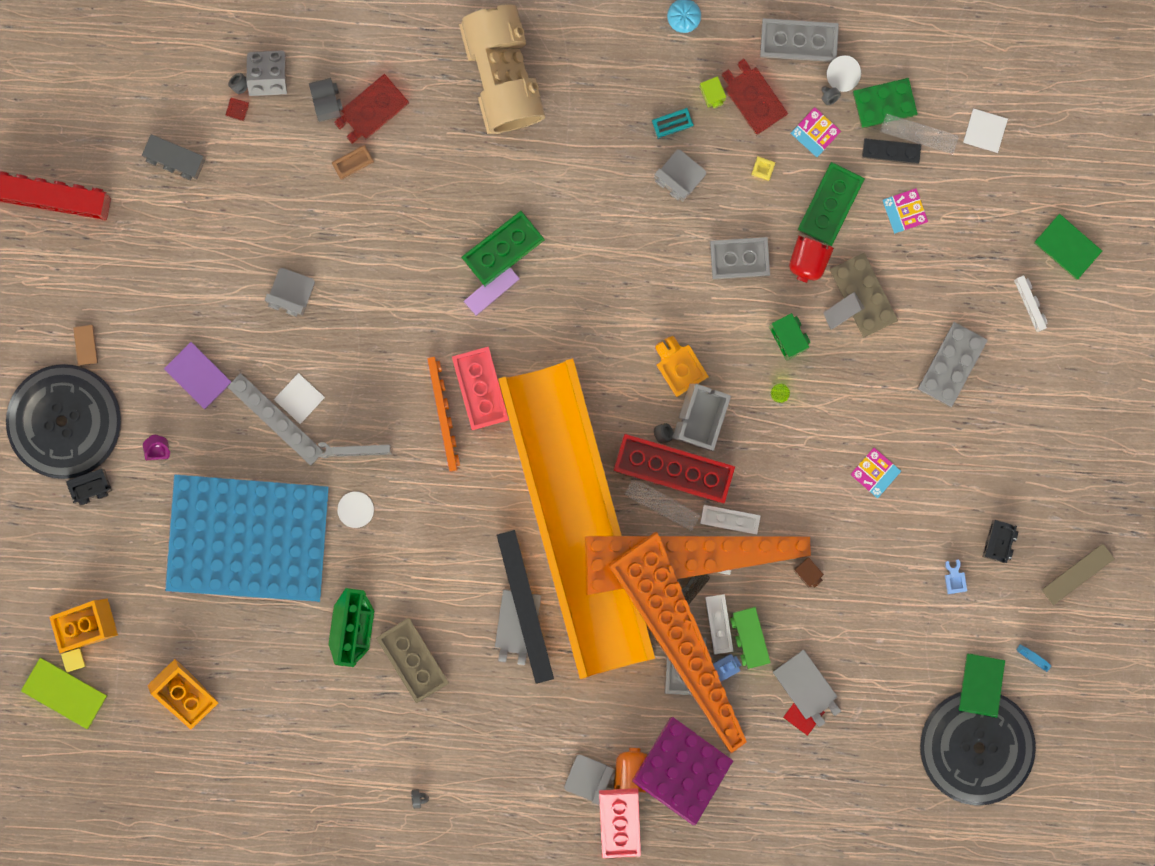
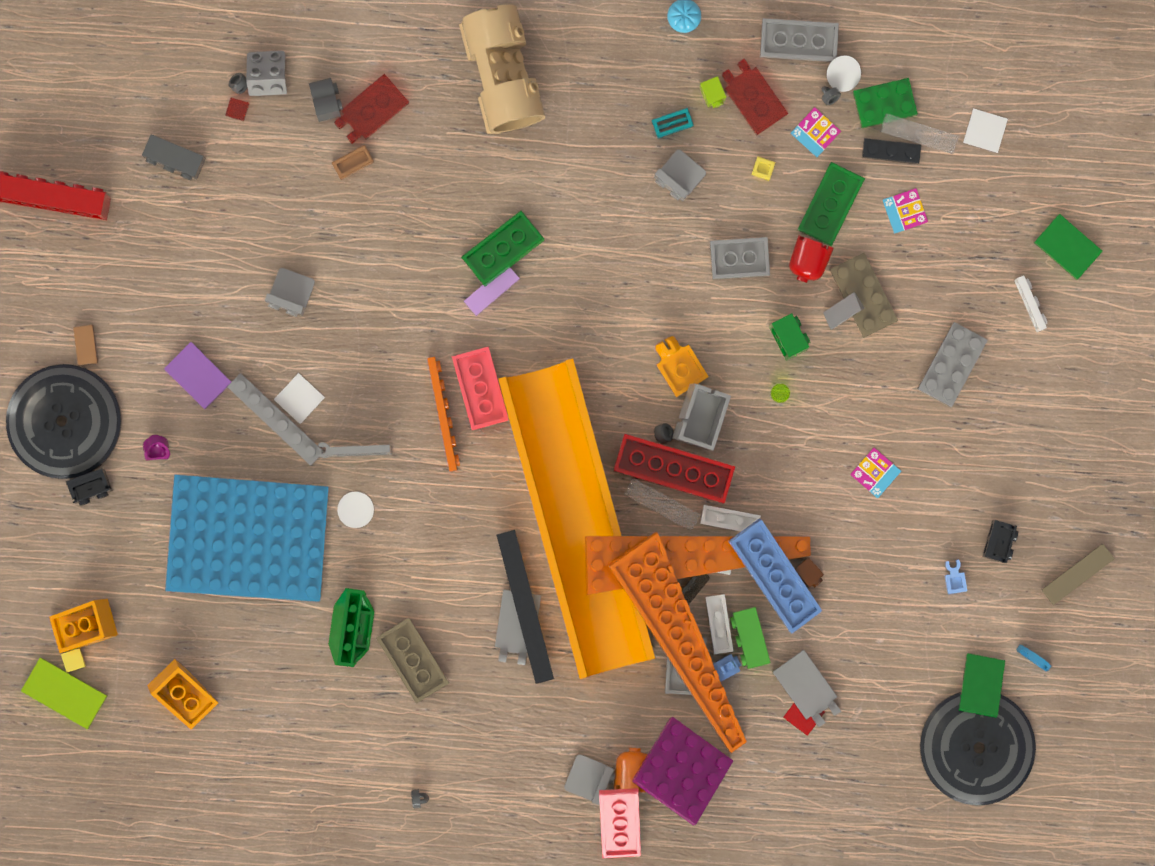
none -> medium blue plate [729,518,822,633]

